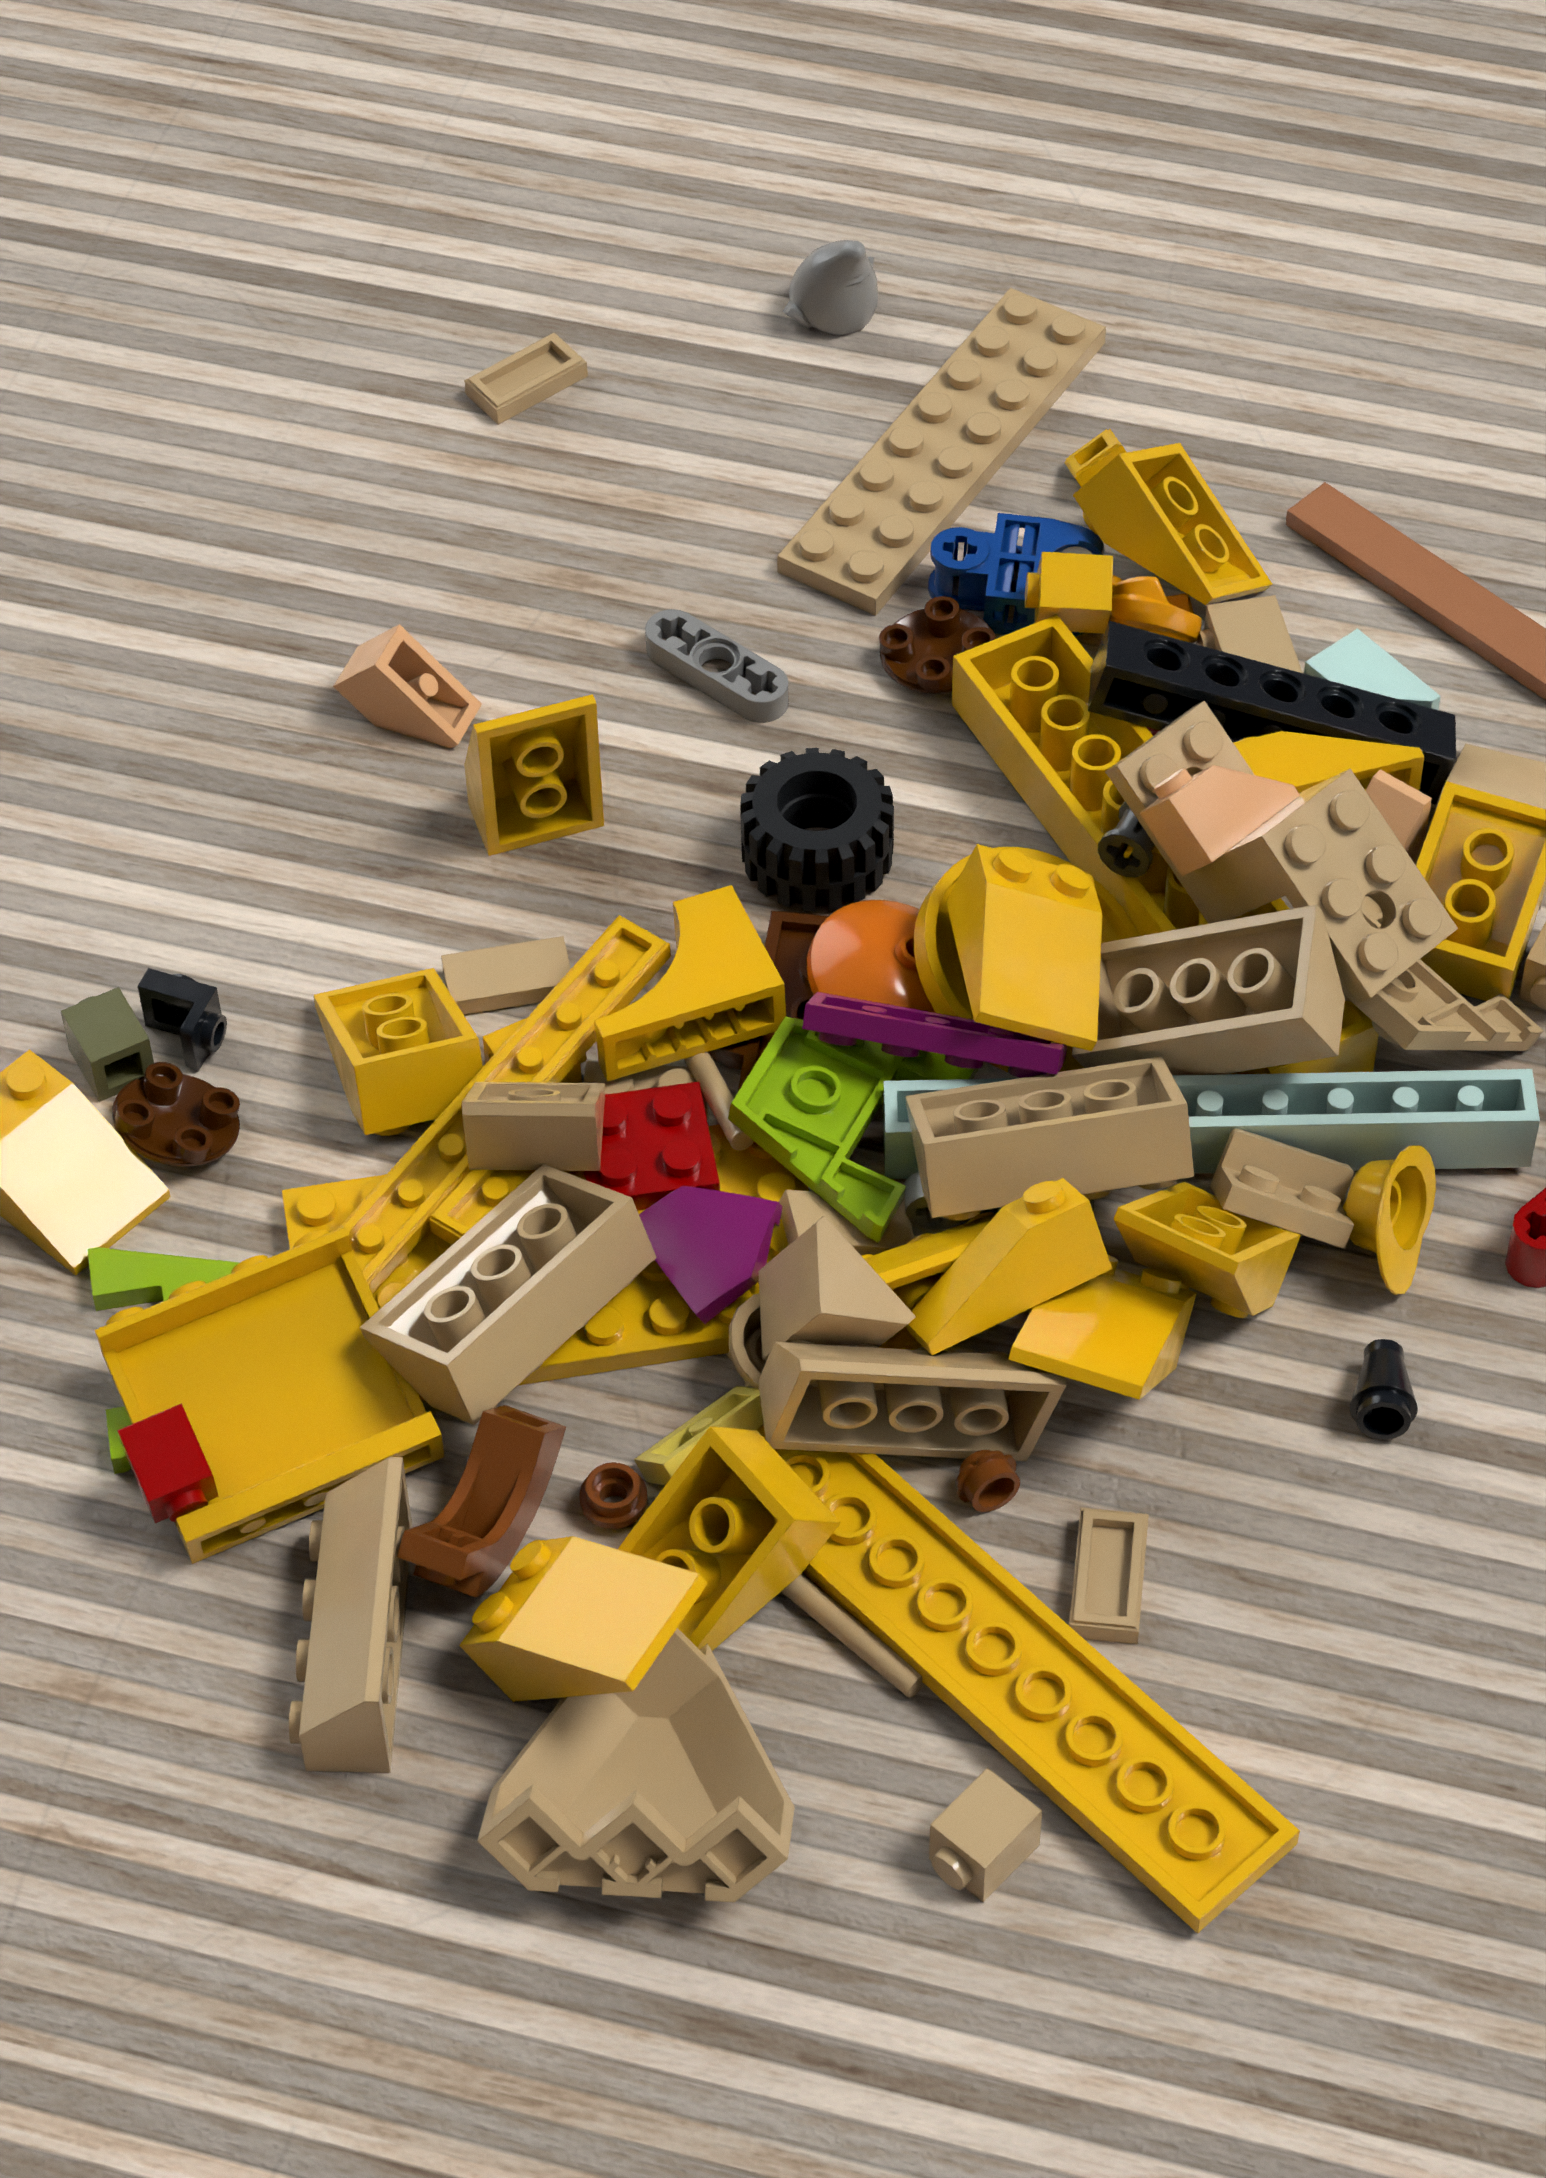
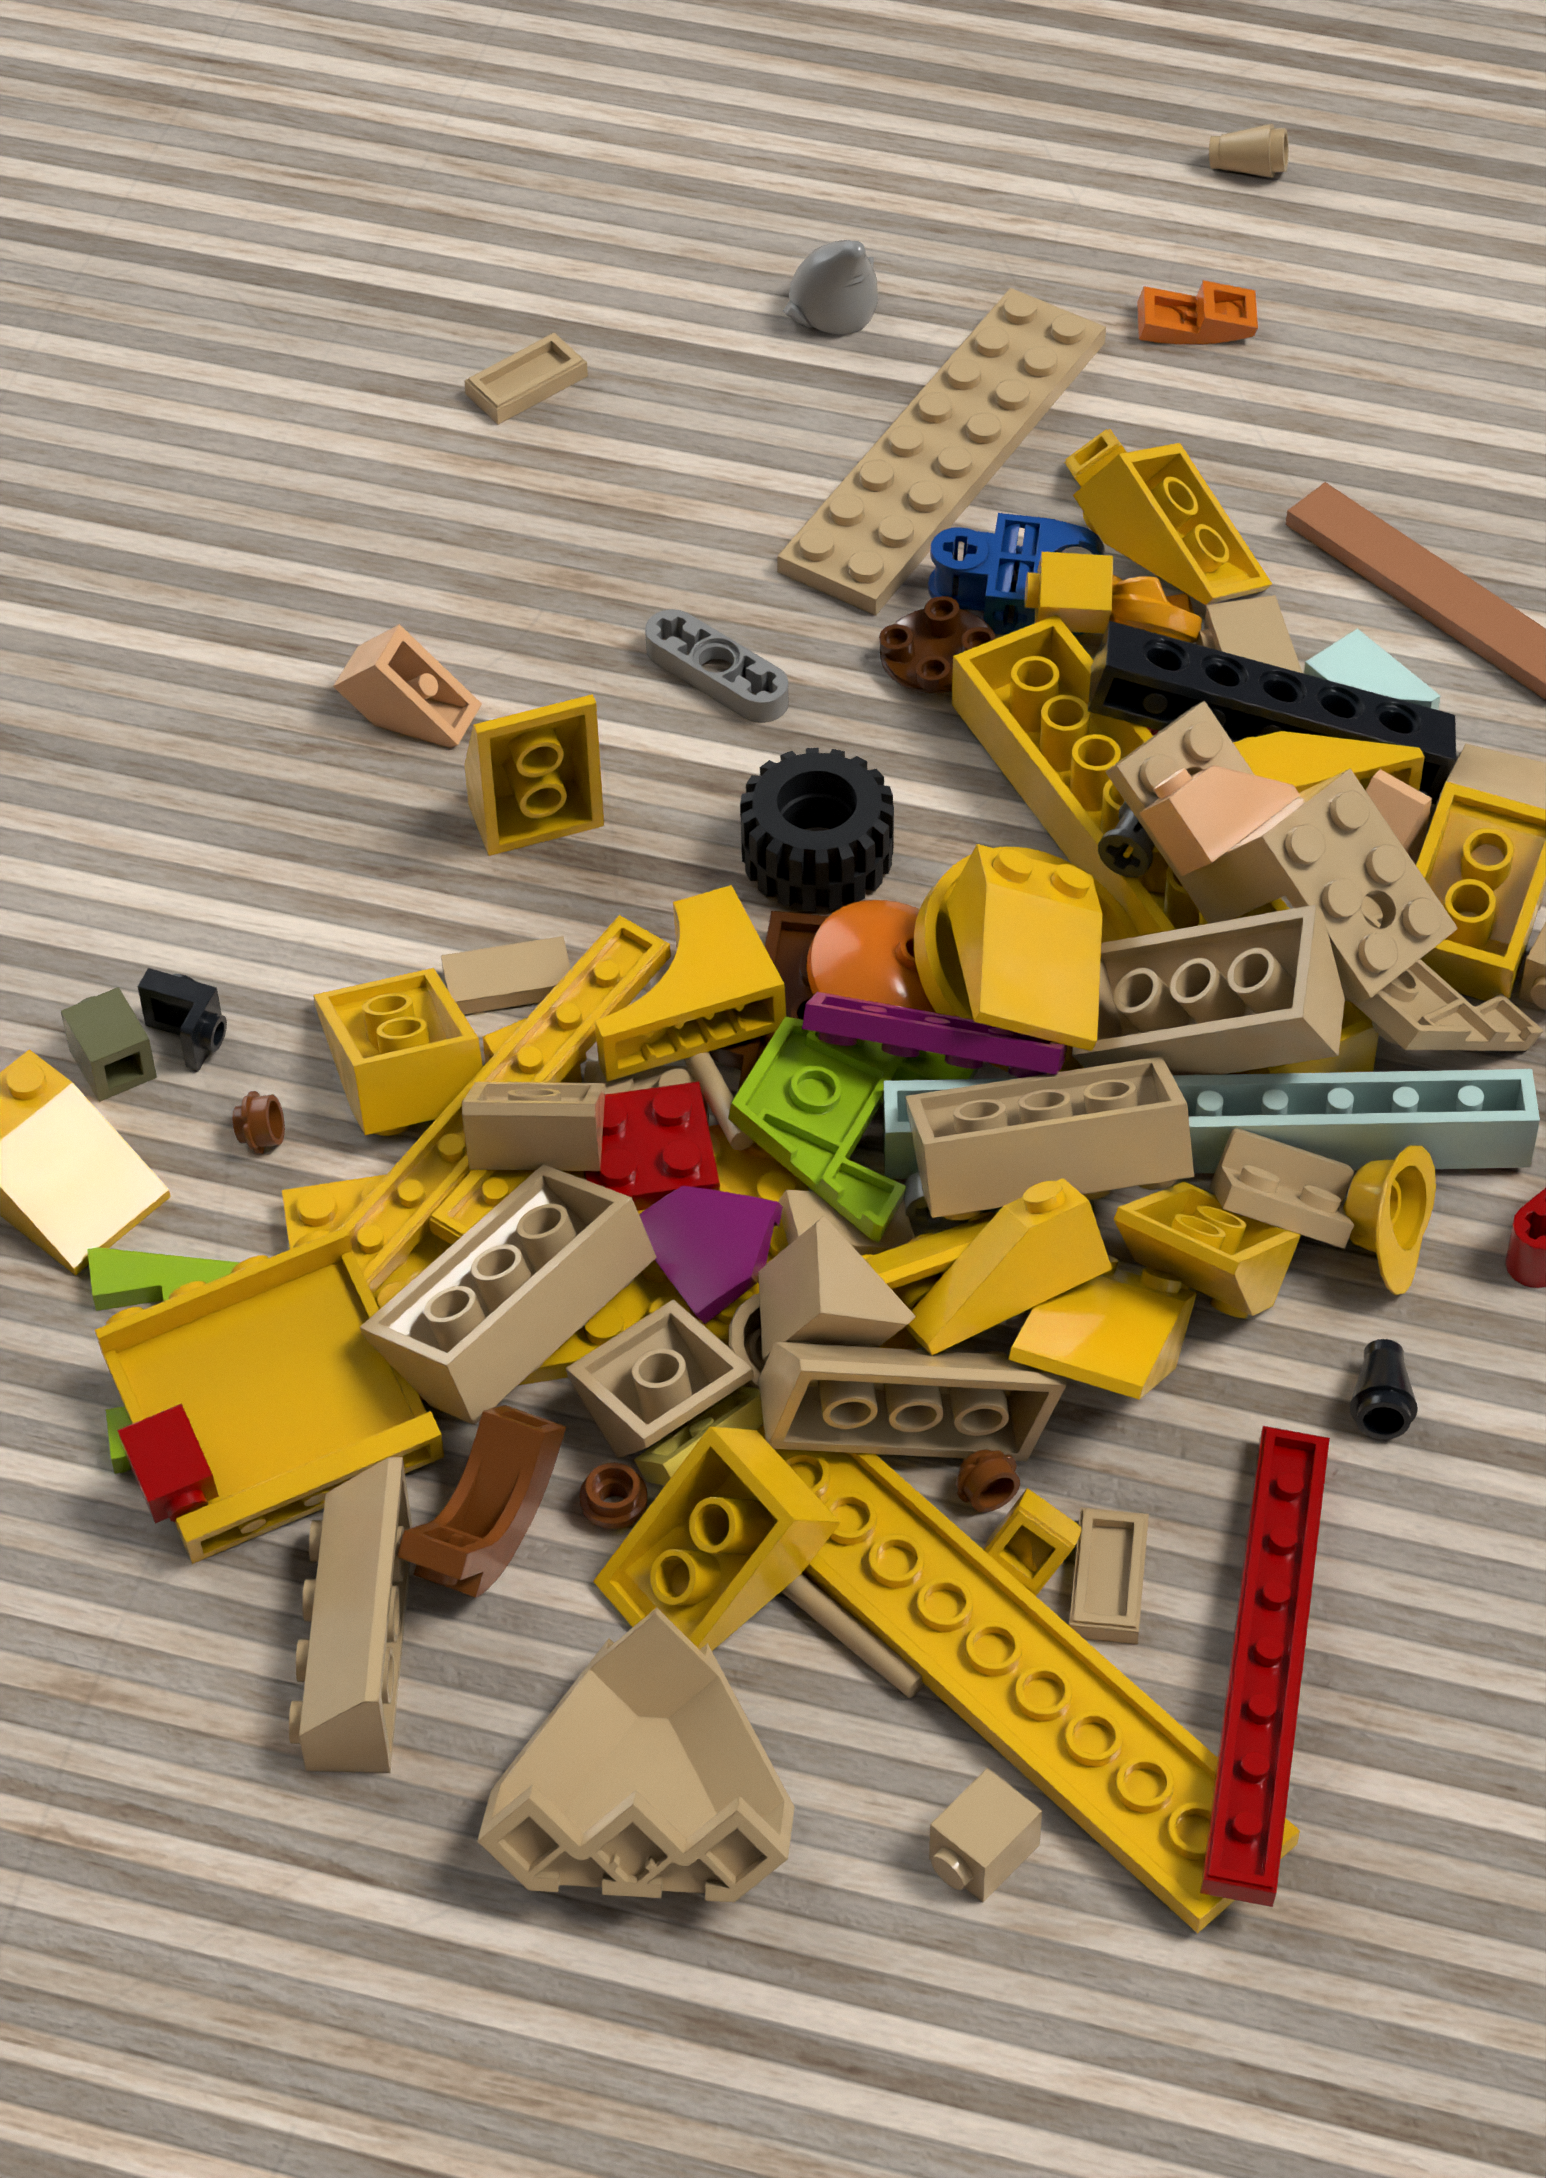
reddish brown dish [112,1062,240,1166] -> none
yellow slope [459,1536,708,1702] -> none
none -> dark orange plate [232,1091,285,1154]
none -> tan slope [566,1299,755,1458]
none -> yellow slope [983,1488,1082,1596]
none -> orange slope [1137,280,1258,344]
none -> red tile [1200,1426,1330,1907]
none -> tan cone [1209,123,1289,178]

